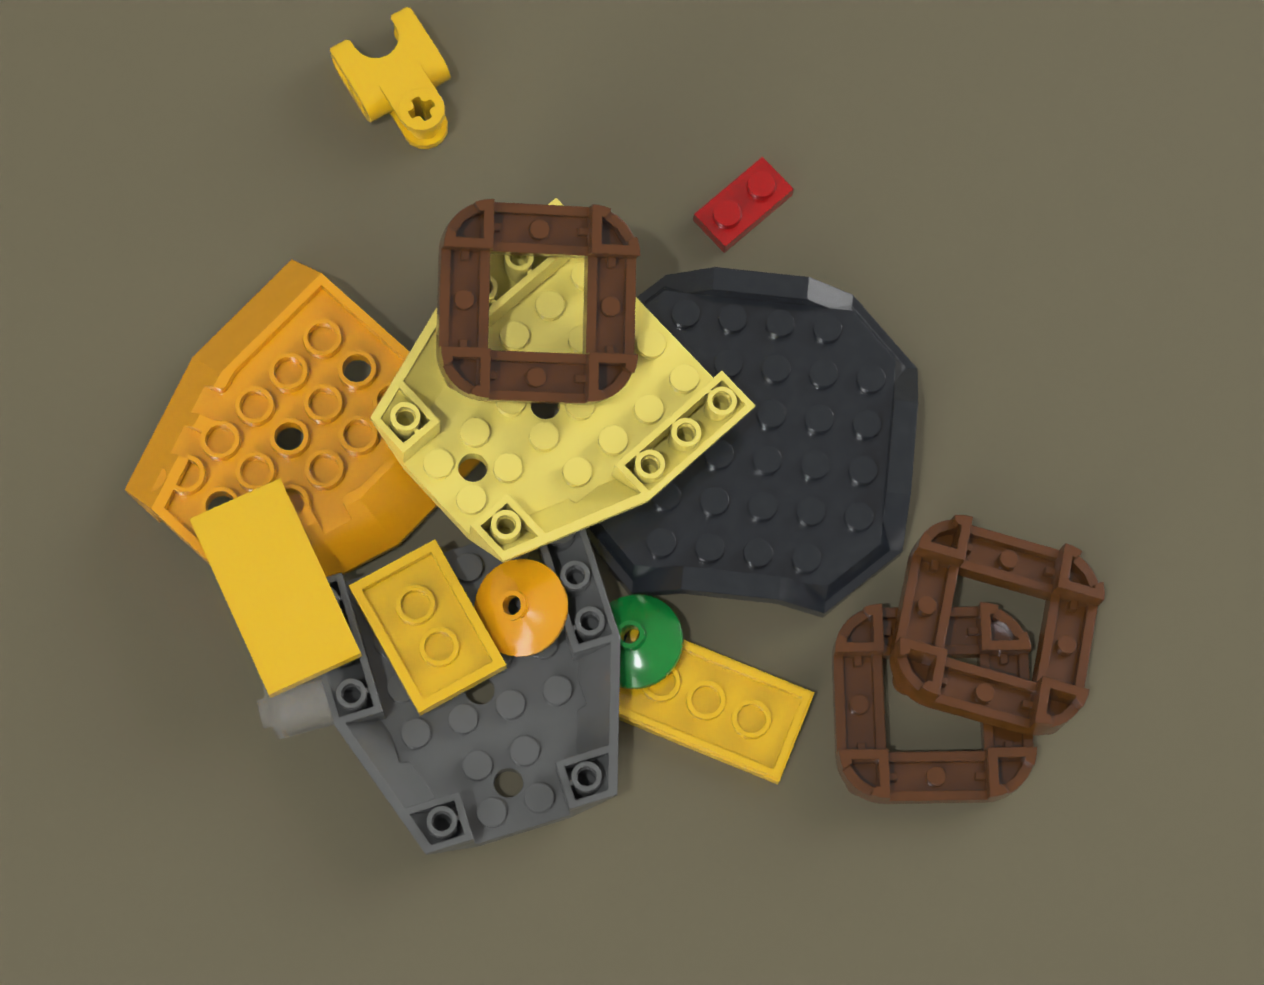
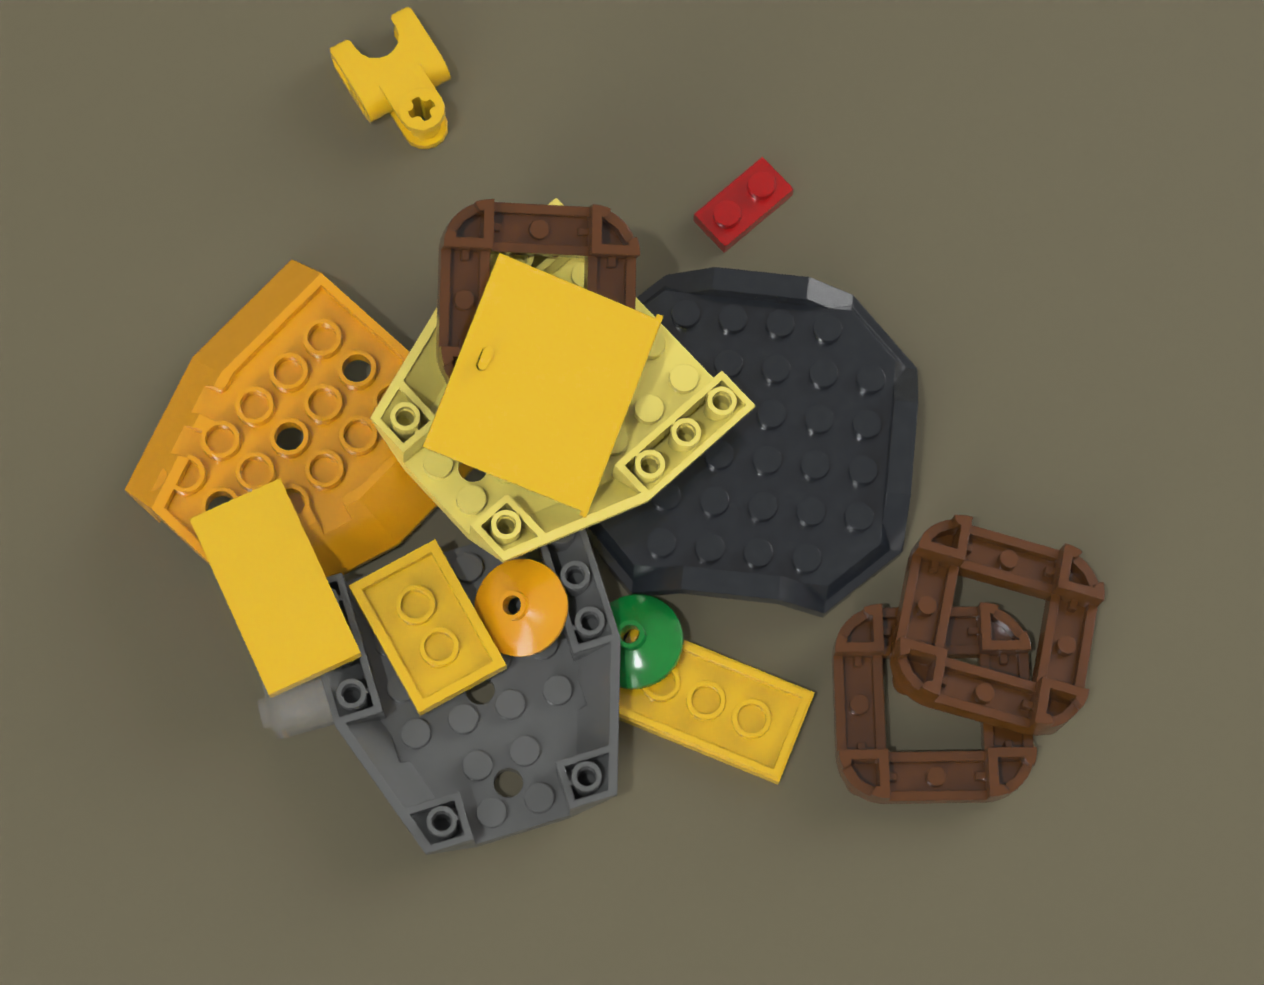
none -> yellow piece [423,253,663,518]

